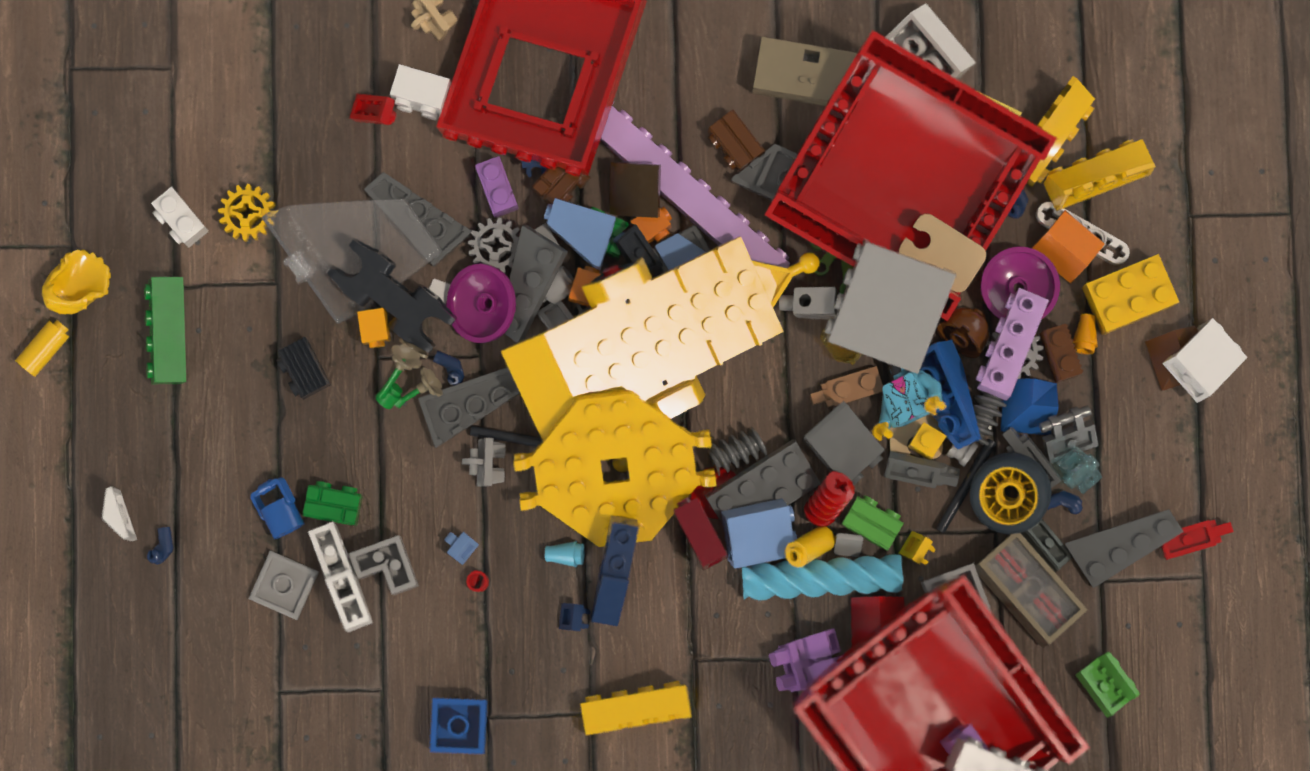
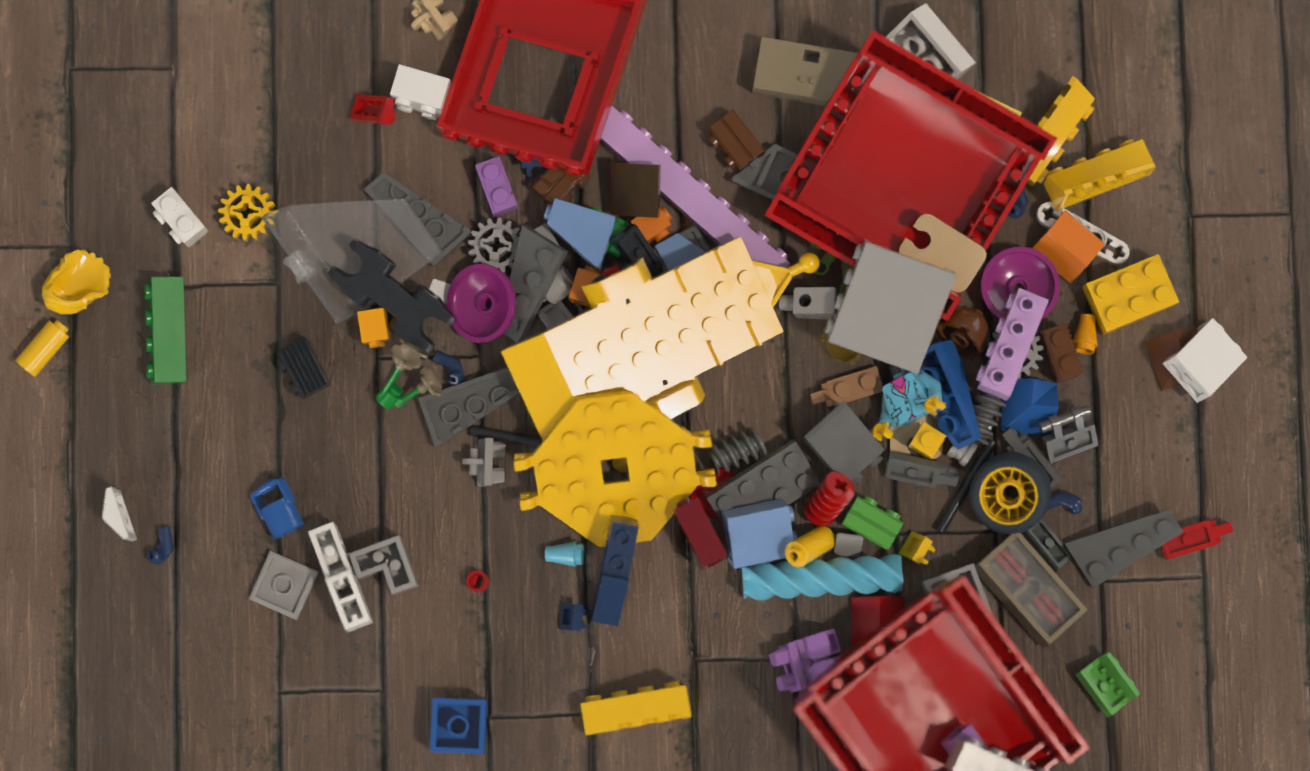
green brick [303,481,363,526] -> none
medium blue tile [444,532,479,565] -> none
clear light blue brick [1057,446,1103,494] -> none

